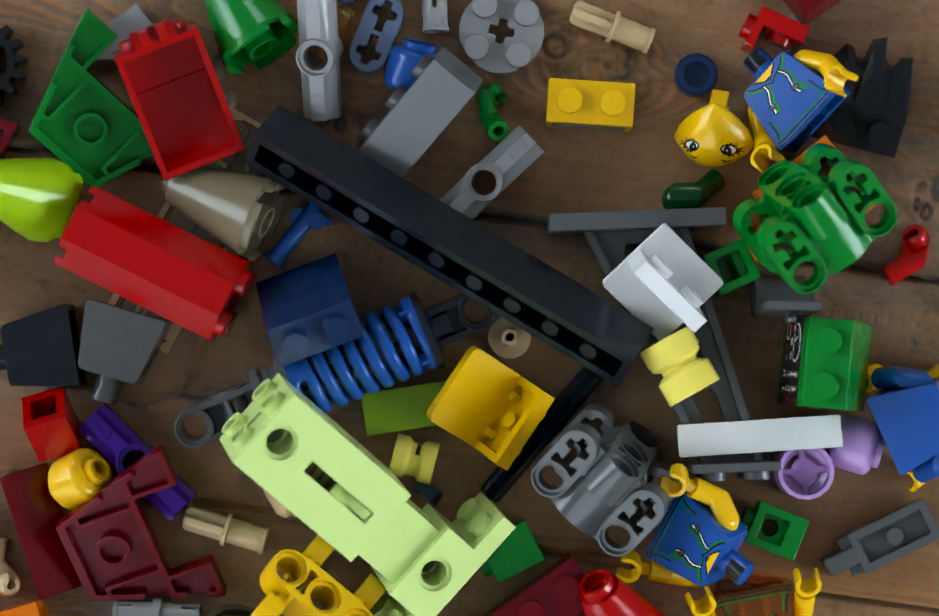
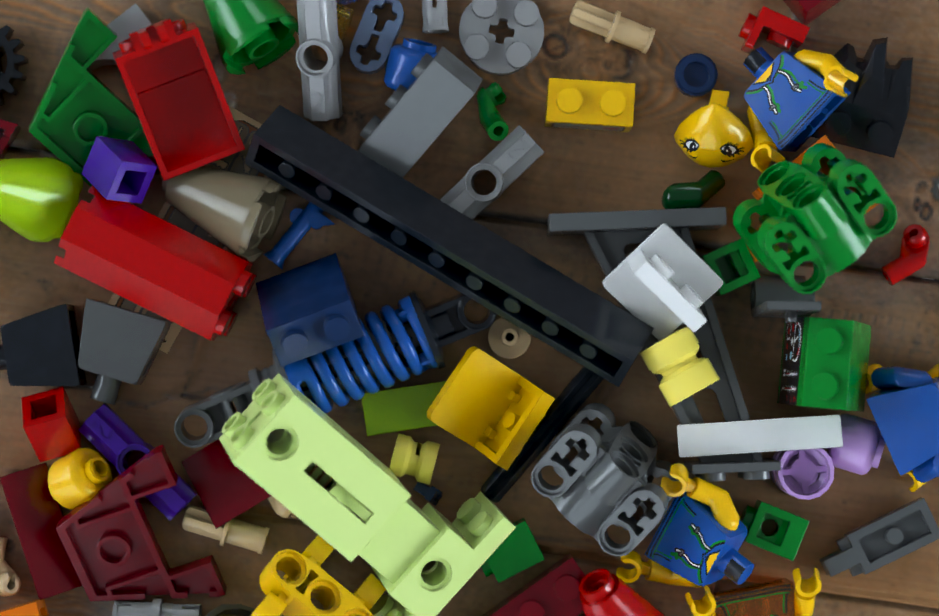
none -> dark purple brick [81,136,157,204]
none -> dark red sticker [182,439,272,529]

